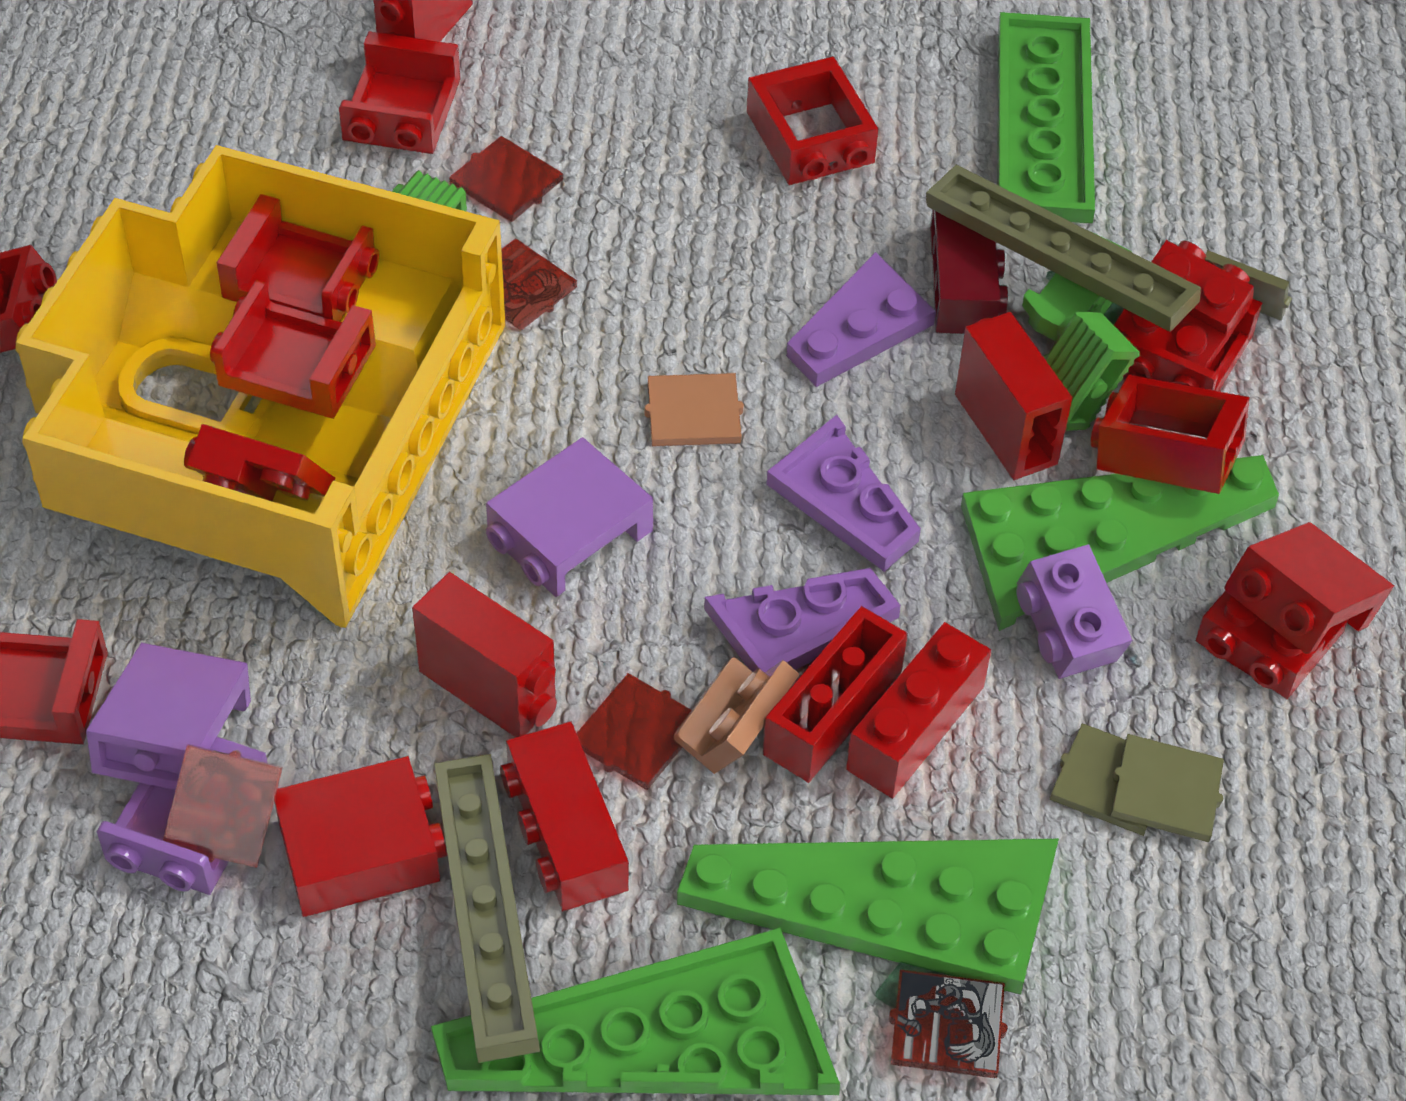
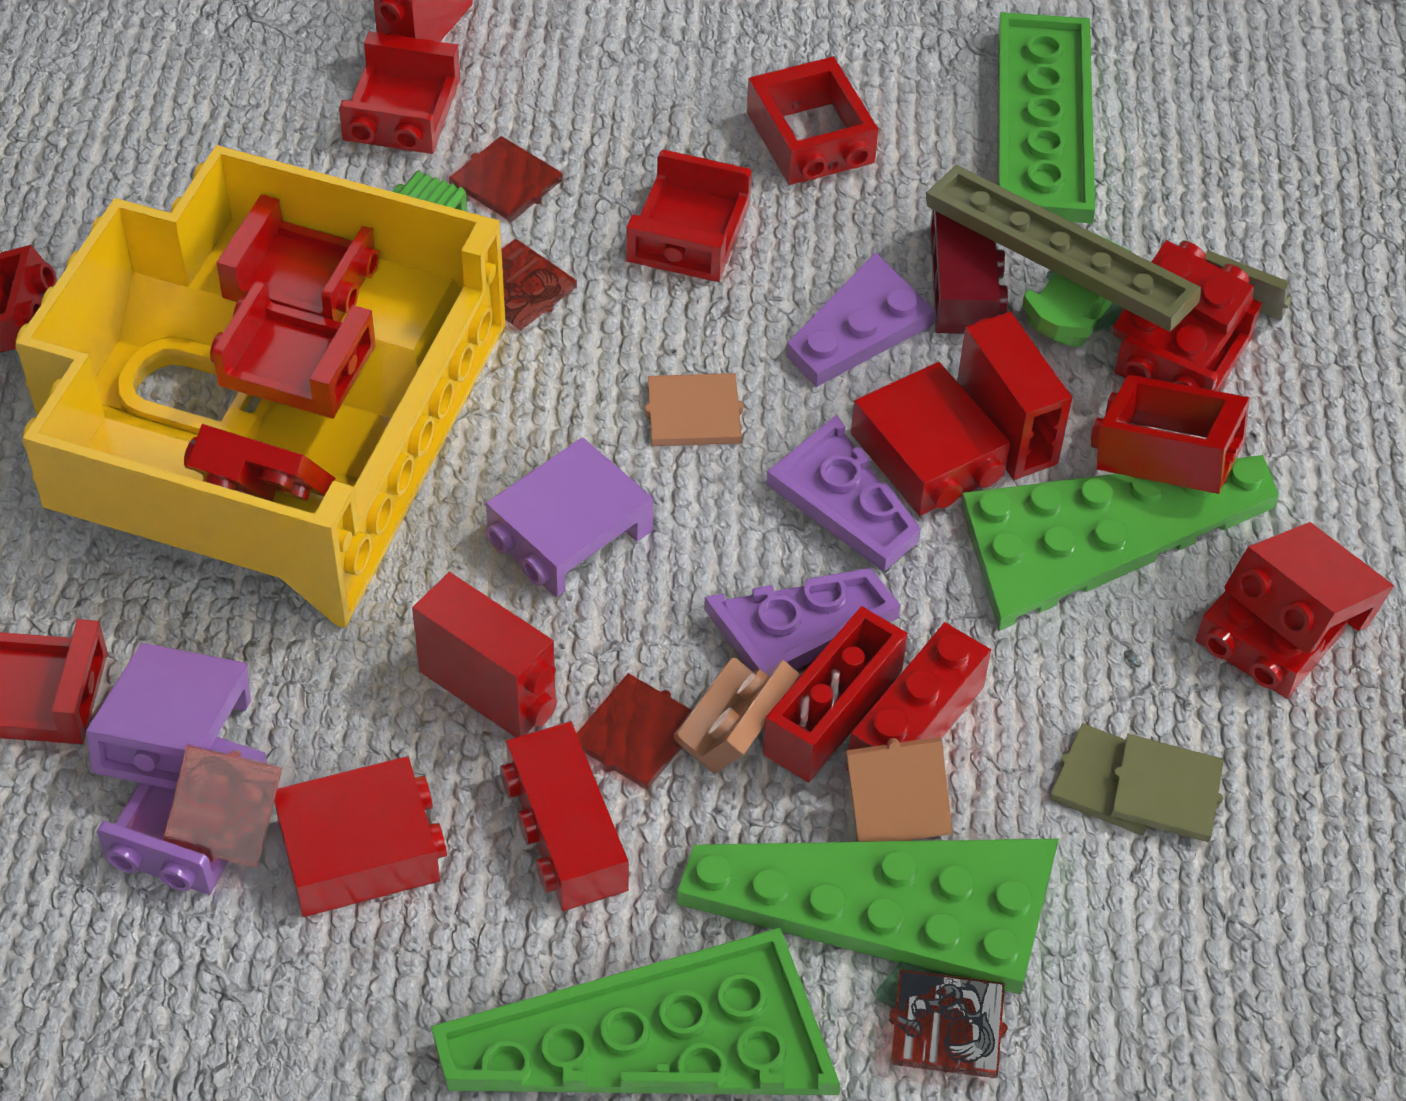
olive plate [434,754,540,1063] -> none
medium lavender brick [1017,544,1133,679] -> none
bright green brick [1043,312,1140,431] -> none
none -> red panel [626,149,752,282]
none -> nougat piece [846,737,953,842]
none -> red brick [850,361,1010,516]

